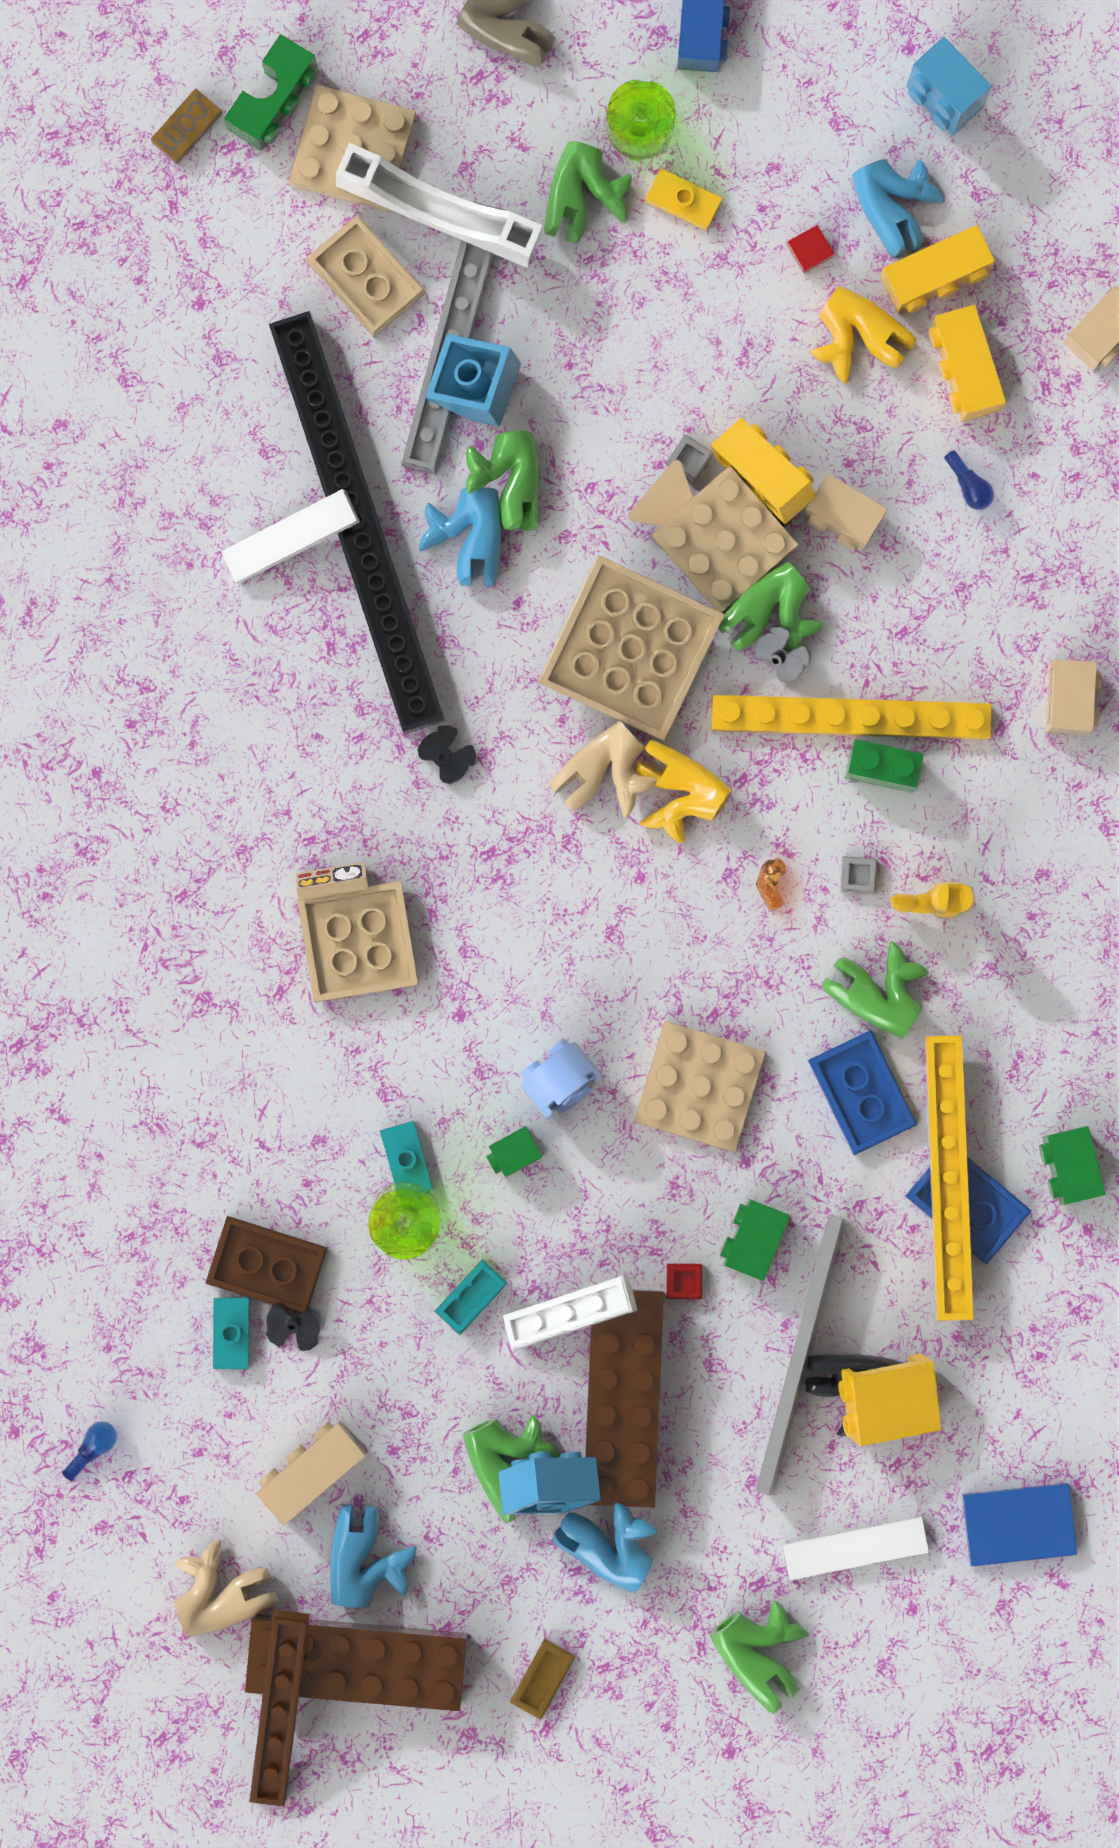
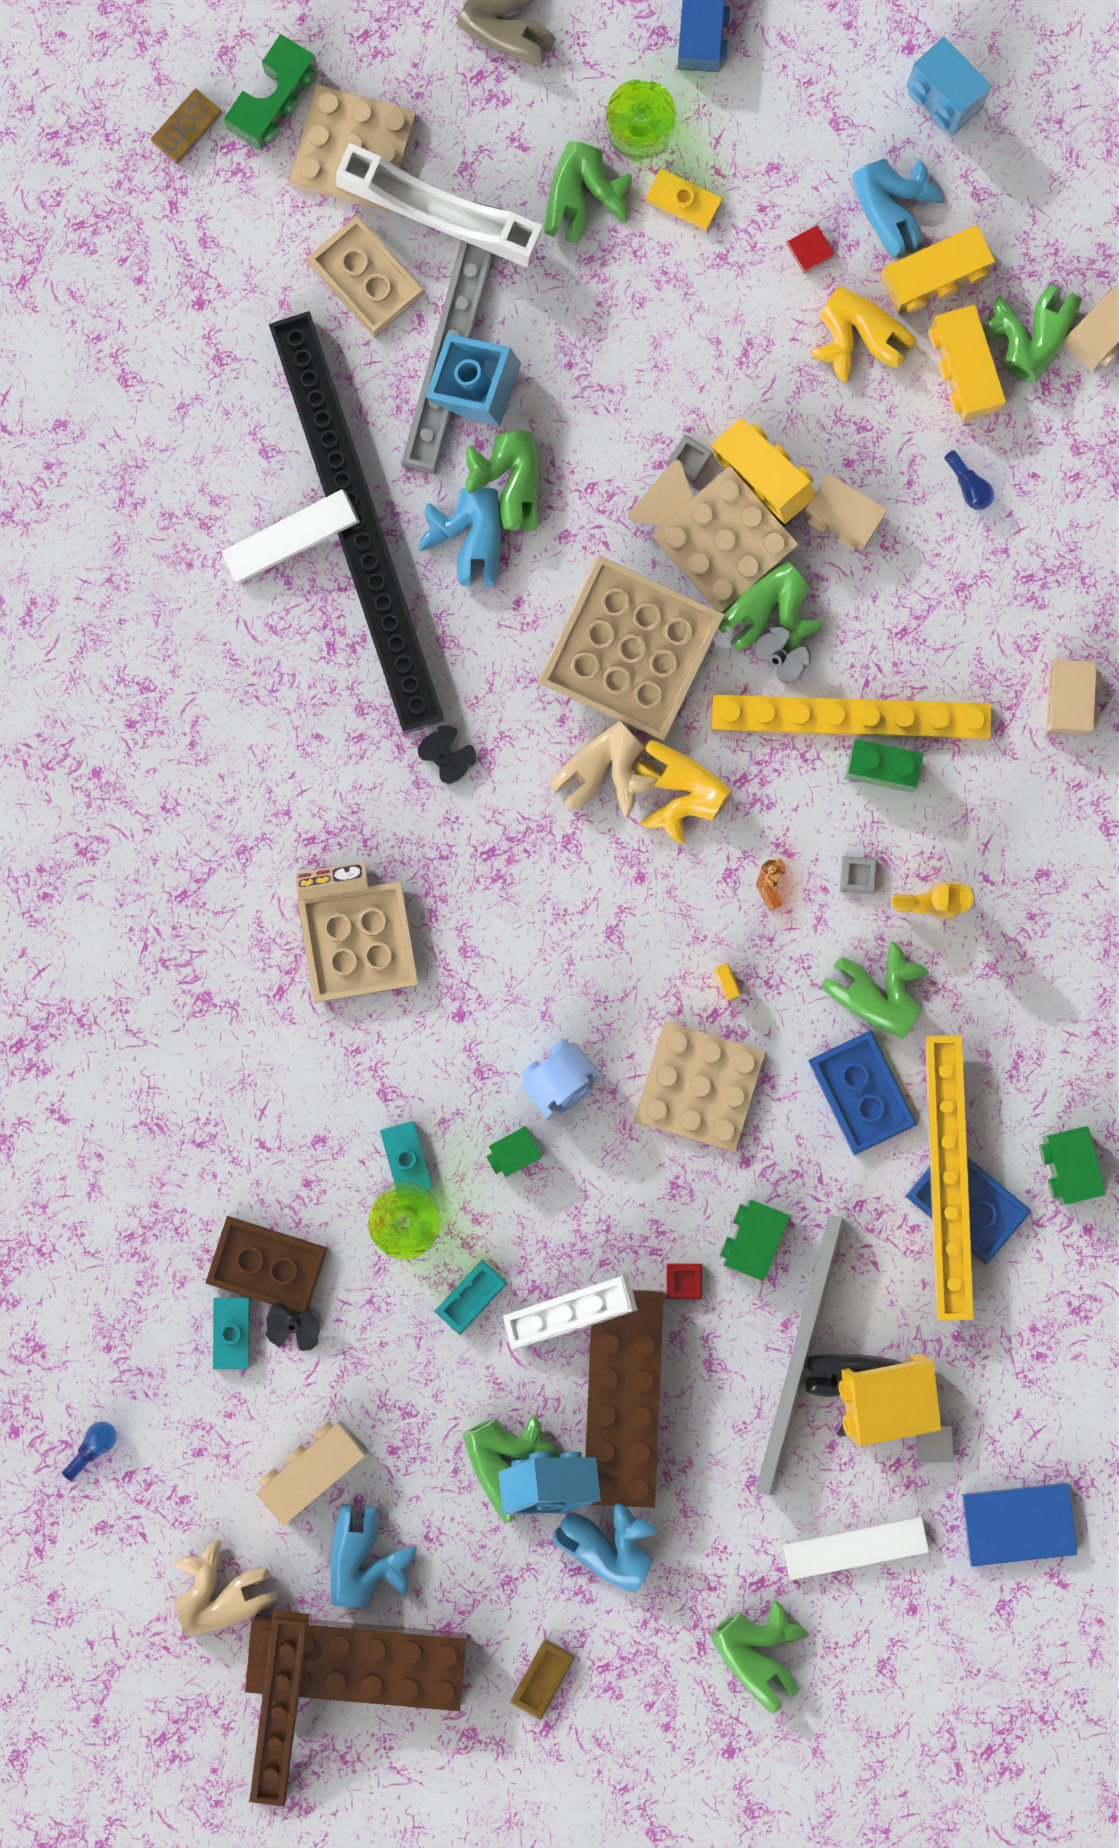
none -> yellow tile [714,963,741,1002]
none -> light grey tile [916,1425,954,1463]
none -> bright green piece [983,284,1082,383]

